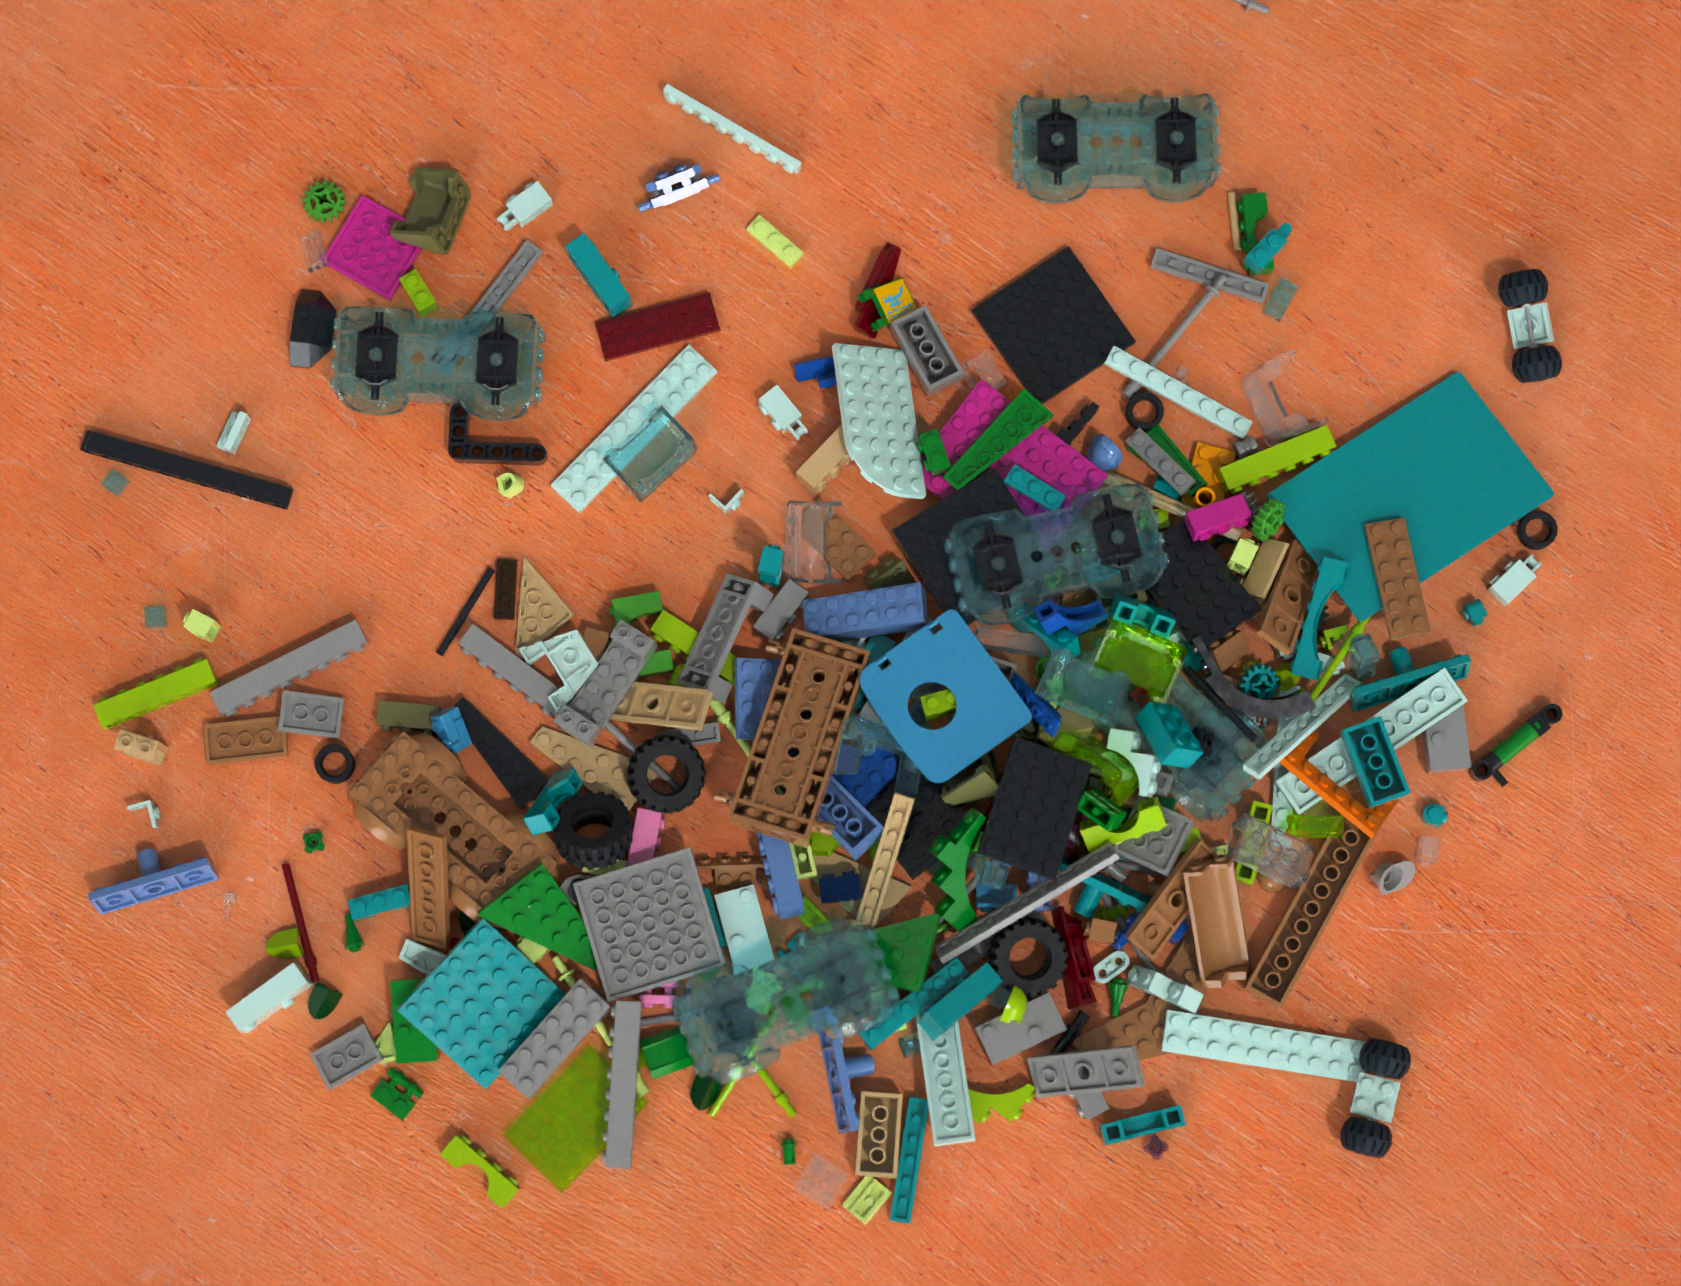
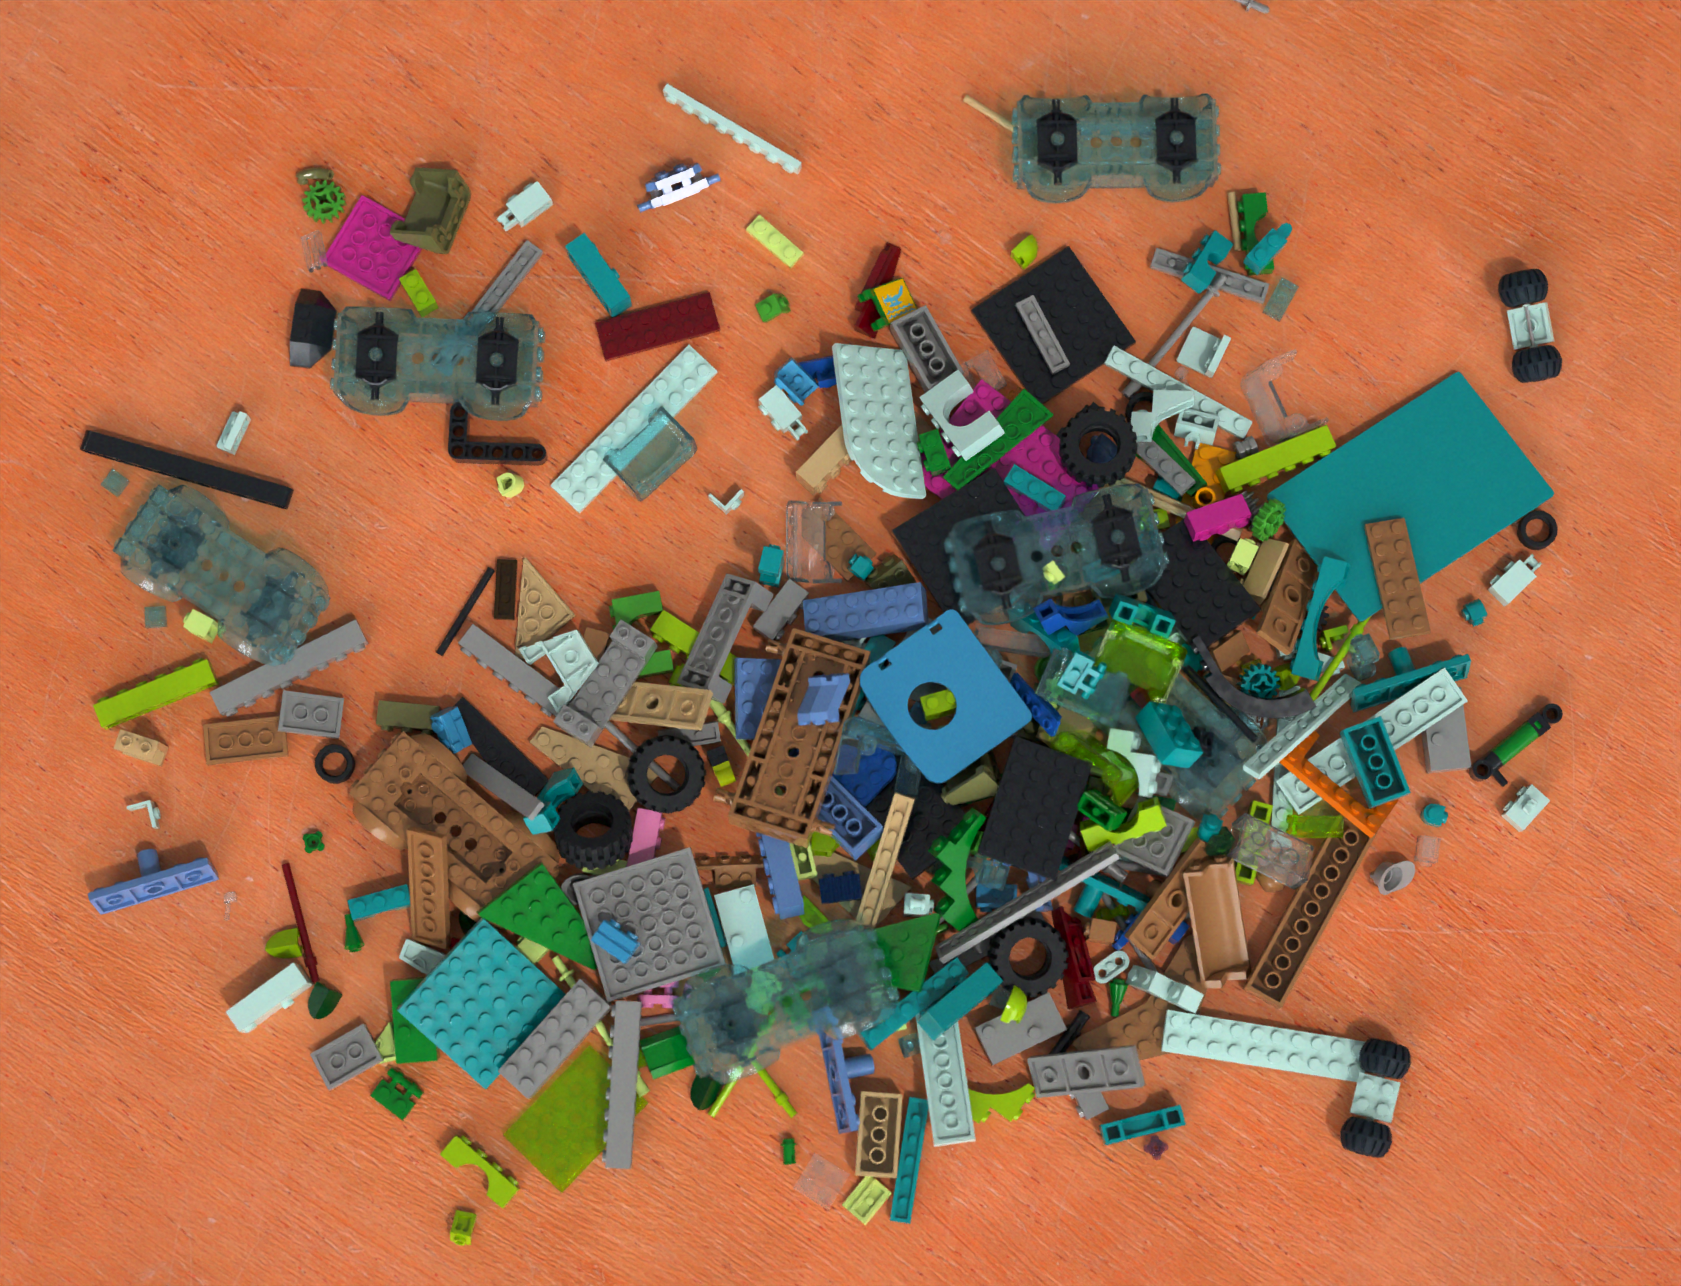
none -> clear light blue piece [112,484,330,666]
none -> olive arm [296,167,334,185]
none -> lime bracket [450,1210,477,1246]
none -> light grey tile [463,753,545,821]
none -> dark azure brick [591,919,640,964]
none -> leg [707,745,736,787]
none -> bright green bracket [755,294,791,323]
none -> dark azure bracket [774,357,819,406]
none -> medium blue brick [797,673,850,725]
none -> teal plate [847,553,874,581]
none -> light aqua brick [903,893,934,917]
none -> light aqua arch [919,370,1005,461]
none -> tan bar [963,94,1017,132]
none -> clear light blue plate [985,646,1002,668]
none -> lime brick [1010,234,1038,270]
none -> light grey plate [1015,295,1070,374]
none -> yellowish green plate [1042,561,1065,585]
none -> teal plate [1057,650,1107,699]
none -> black tyre [1059,407,1138,488]
none -> light aqua arch [1131,388,1195,442]
none -> light aqua brick [1174,408,1220,449]
none -> light aqua bracket [1176,327,1231,379]
none -> teal arch [1181,230,1233,294]
none -> teal plate [1197,814,1223,843]
none -> clear green bracket [1204,826,1236,856]
none -> light aqua brick [1501,784,1550,832]

